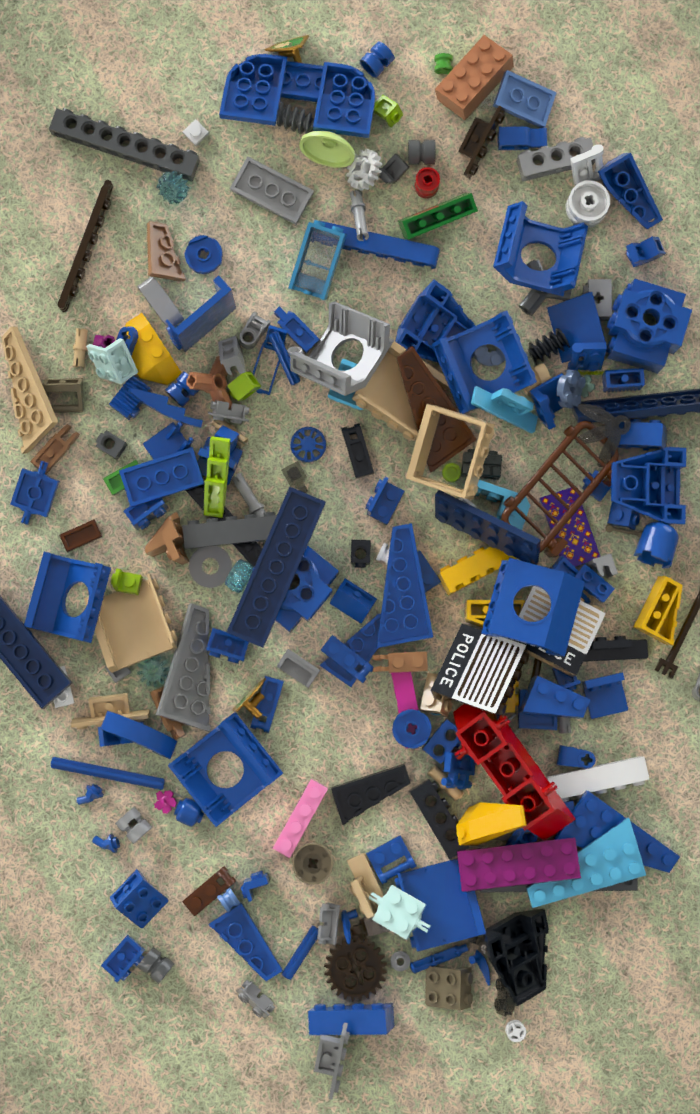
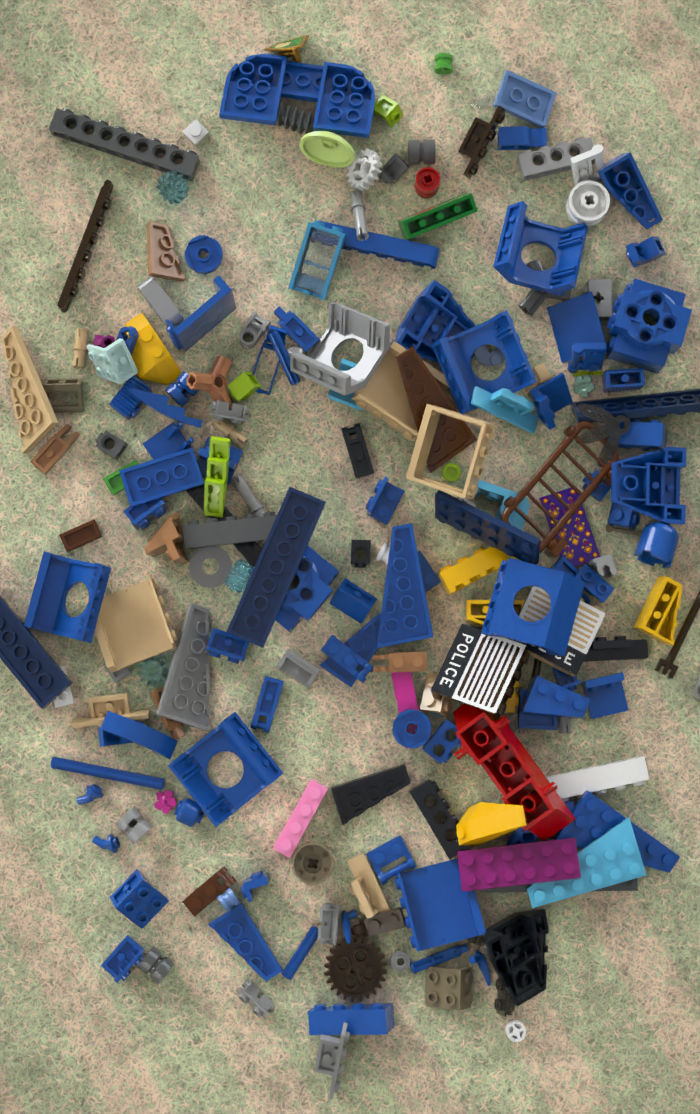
blue plate [10,461,60,525] -> none
lime bracket [111,568,143,595] -> none
blue plate [215,425,239,454] -> none
light grey hinge [218,336,245,375] -> none
light grey plate [230,156,314,225] -> none
pearl gold shield [232,678,266,719] -> none
clear smoke plate [281,461,308,494] -> none
blue wheel [291,427,326,462] -> none
blue wheel [360,41,395,78] -> none
light aqua plate [369,885,431,940] -> none
tan pin [427,765,463,801] -> none
nougat brick [435,35,514,120] -> none
blue plate [441,752,476,790] -> none
pearl dark grey brick [461,449,502,480] -> none
black piece [528,328,570,365] -> none
sand blue plate [557,369,586,409] -> none
blue piece [557,745,596,768] -> none

